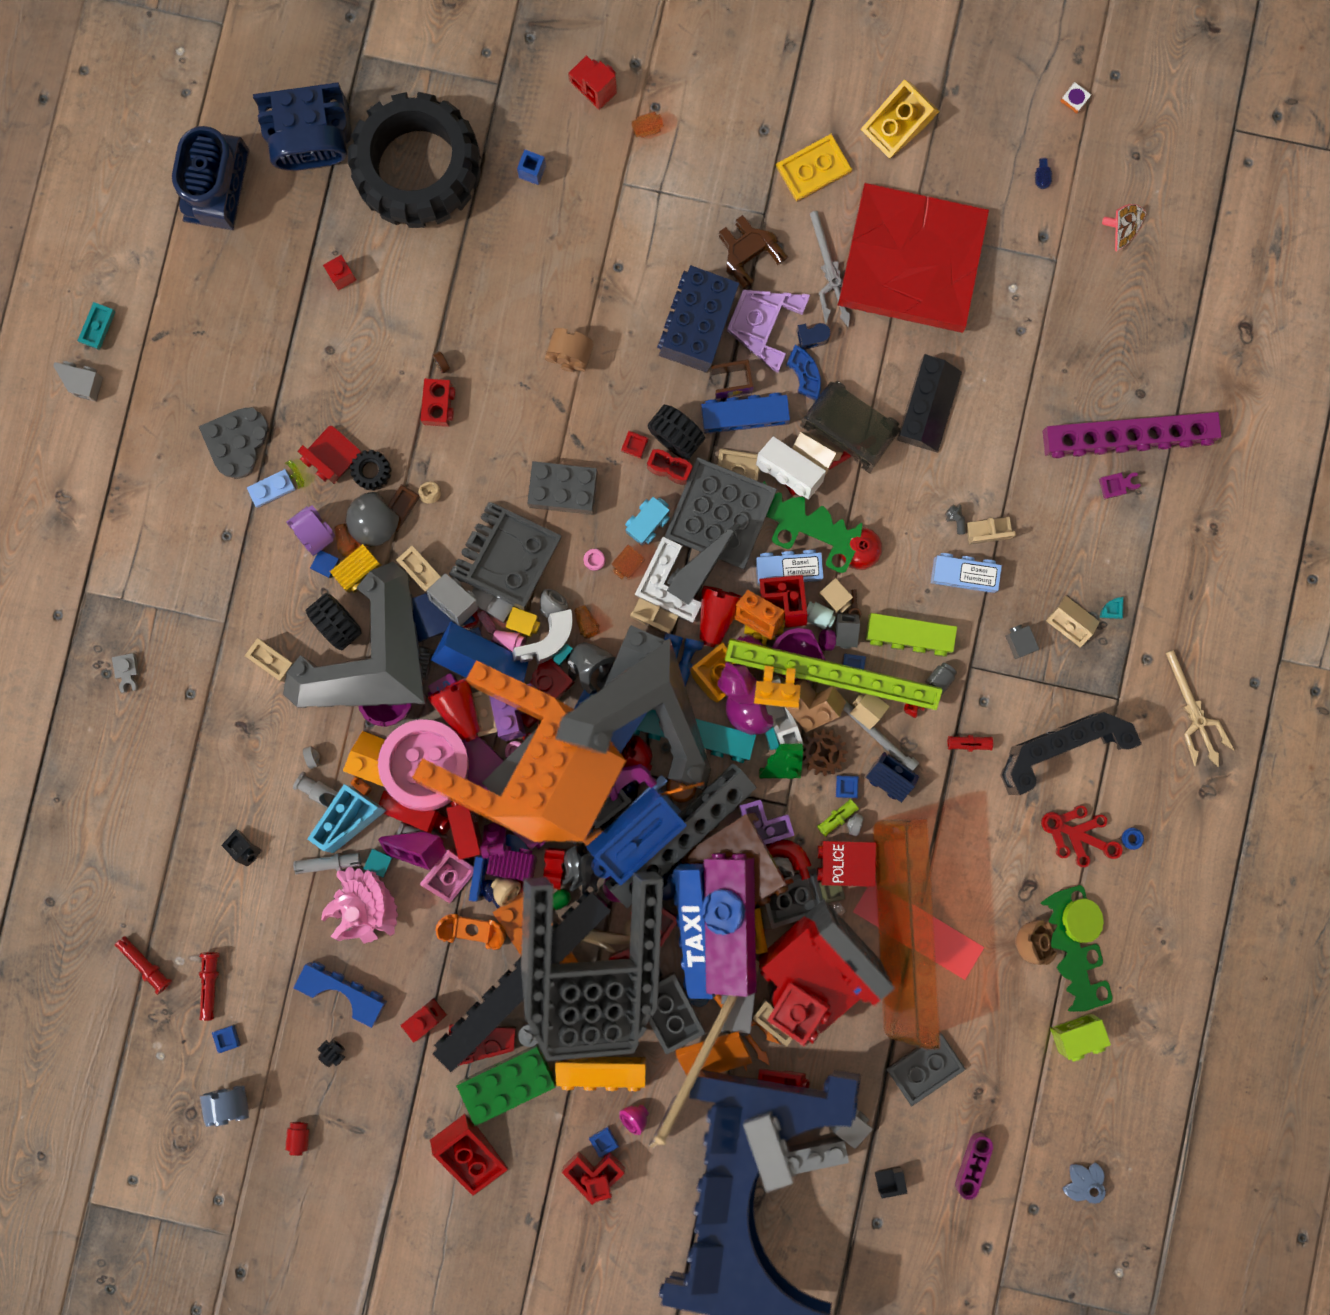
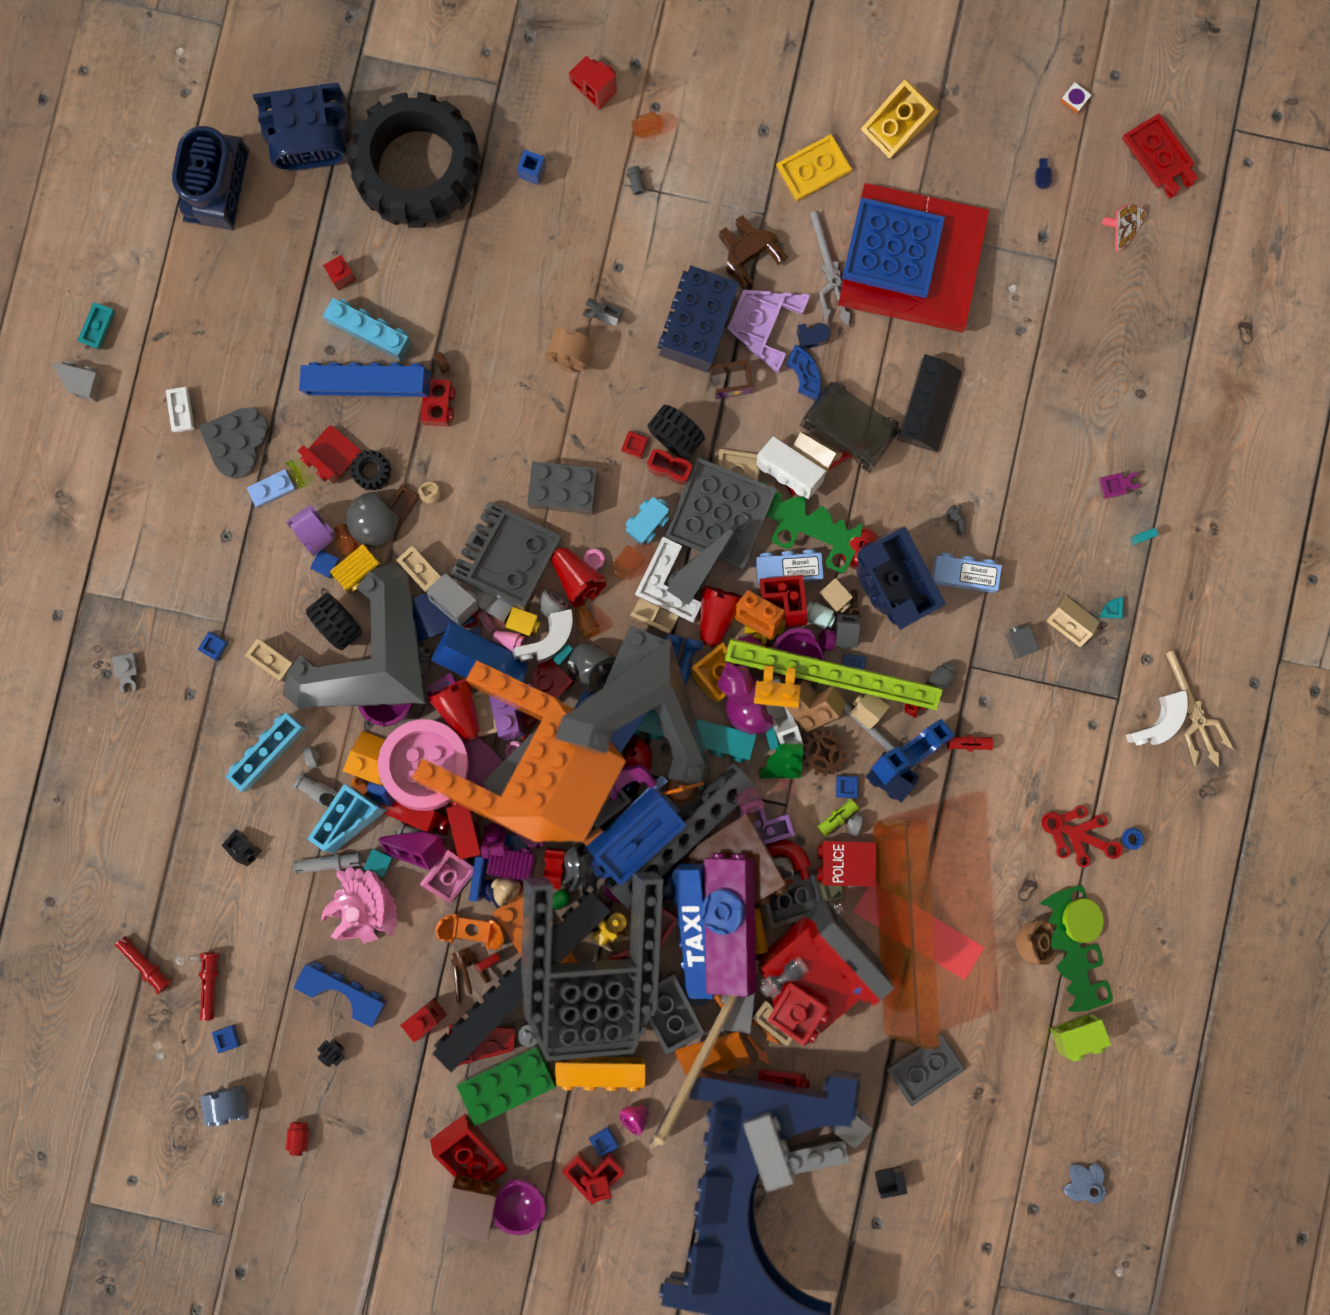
blue brick [701,393,790,434] -> none
lime brick [865,613,957,657] -> none
magenta beam [955,1132,993,1200] -> none
tan panel [966,517,1016,545] -> none
black windscreen [1000,712,1142,795] -> none
magenta brick [1042,412,1221,458] -> none
none -> white plate [166,387,195,433]
none -> blue tile [198,631,229,661]
none -> medium azure brick [225,713,307,792]
none -> blue brick [299,362,431,397]
none -> medium azure brick [323,298,412,362]
none -> blue tile [366,782,395,806]
none -> reddish brown panel [444,1175,500,1242]
none -> reddish brown plant [451,948,489,1004]
none -> red tile [474,953,500,972]
none -> magenta cylinder [492,1178,546,1236]
none -> red cone [551,547,607,608]
none -> dark grey plate [583,298,624,326]
none -> yellow hips [592,913,627,946]
none -> dark grey pin [626,166,646,195]
none -> clear pink tile [735,786,765,815]
none -> clear piece [760,956,809,999]
none -> blue plate [842,197,945,299]
none -> dark blue brick [856,526,946,630]
none -> blue arch [872,719,955,785]
none -> red tile [1122,113,1198,199]
none -> white arch [1126,690,1188,746]
none -> teal tile [1130,528,1159,546]

